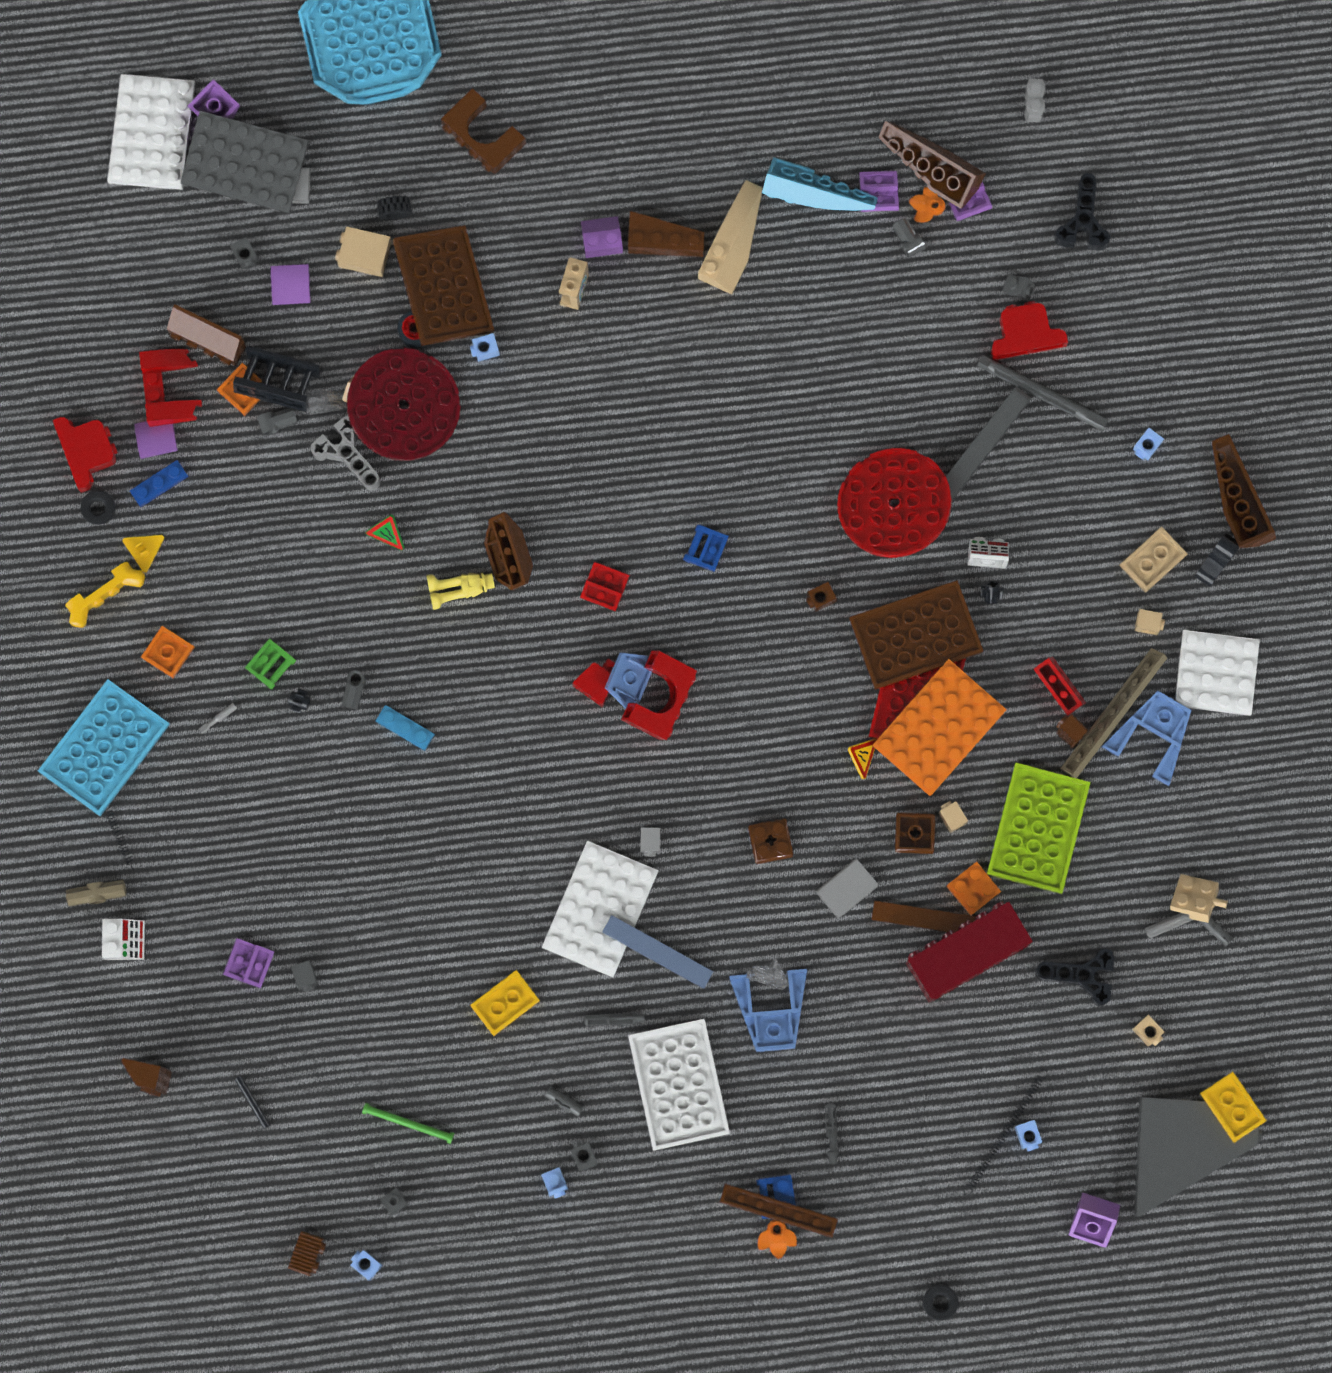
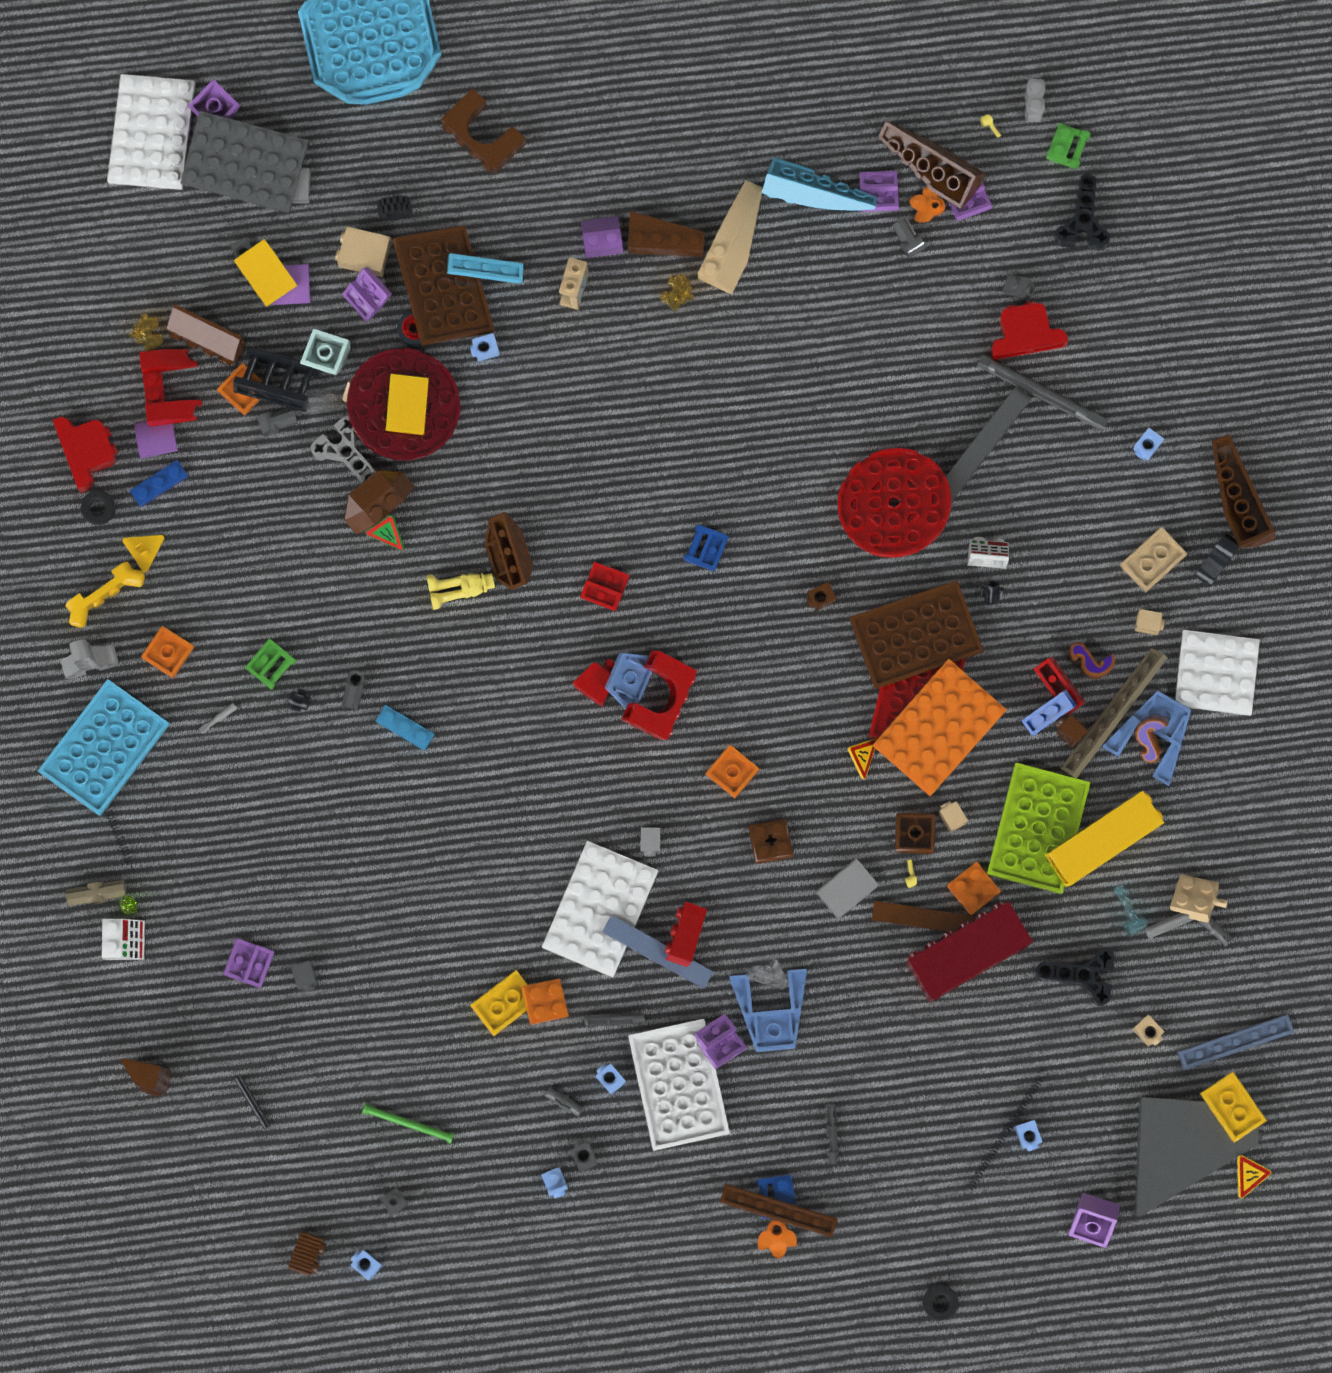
none -> light grey beam [60,640,119,679]
none -> clear neon green plate [120,895,137,914]
none -> clear yellow hips [130,313,163,351]
none -> yellow tile [234,239,297,307]
none -> light aqua slope [300,329,351,375]
none -> medium lavender slope [342,267,392,322]
none -> reddish brown wedge [344,470,415,535]
none -> yellow tile [385,374,429,435]
none -> medium azure plate [447,253,523,284]
none -> orange plate [521,979,569,1025]
none -> light blue brick [596,1063,626,1095]
none -> clear yellow hips [660,273,694,312]
none -> red brick [664,902,707,967]
none -> medium lavender slope [694,1014,747,1069]
none -> orange plate [705,745,760,799]
none -> light yellow hand [905,859,917,888]
none -> light yellow hand [980,115,1001,138]
none -> plate [1021,690,1077,736]
none -> yellow brick [1045,791,1164,887]
none -> bright green plate [1046,123,1091,169]
none -> dark orange animal [1068,642,1116,680]
none -> clear light blue brick [1113,884,1147,937]
none -> dark orange animal [1135,714,1170,763]
none -> sand blue tile [1177,1014,1295,1070]
none -> piece [1237,1155,1271,1198]

